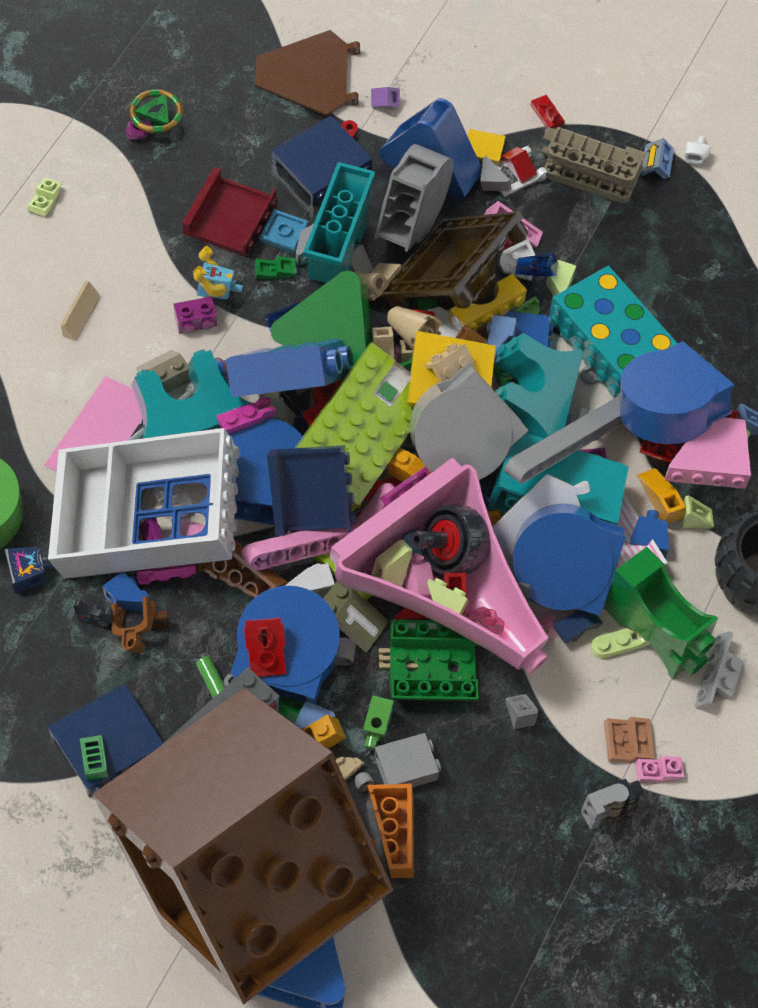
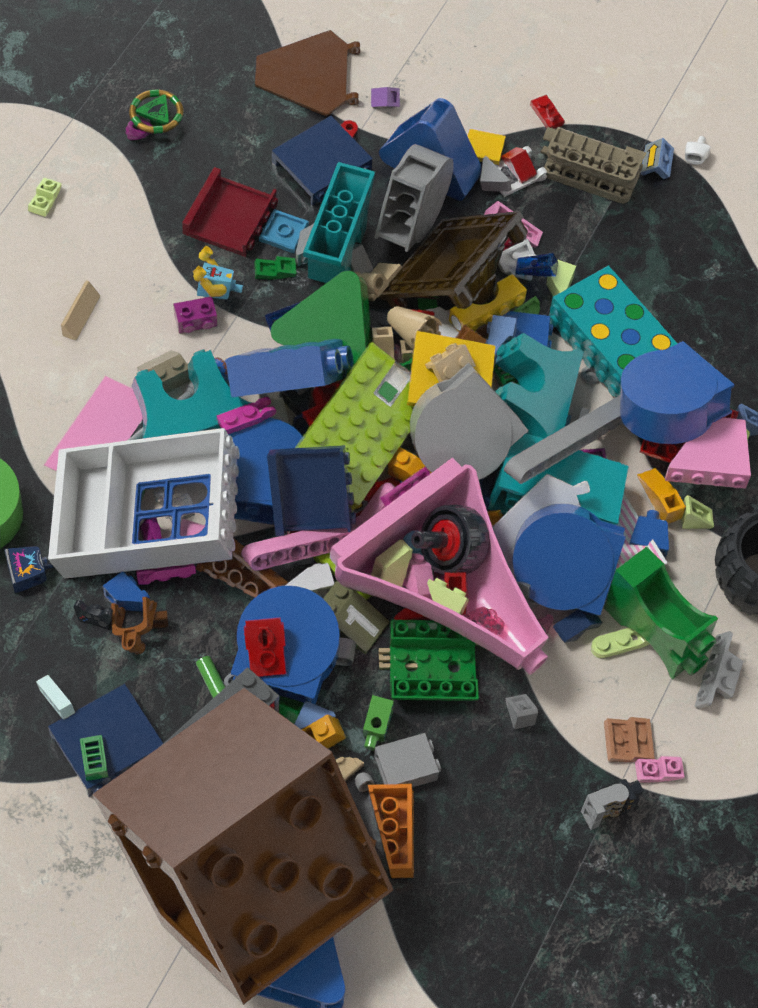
none -> light aqua piece [36,675,75,720]

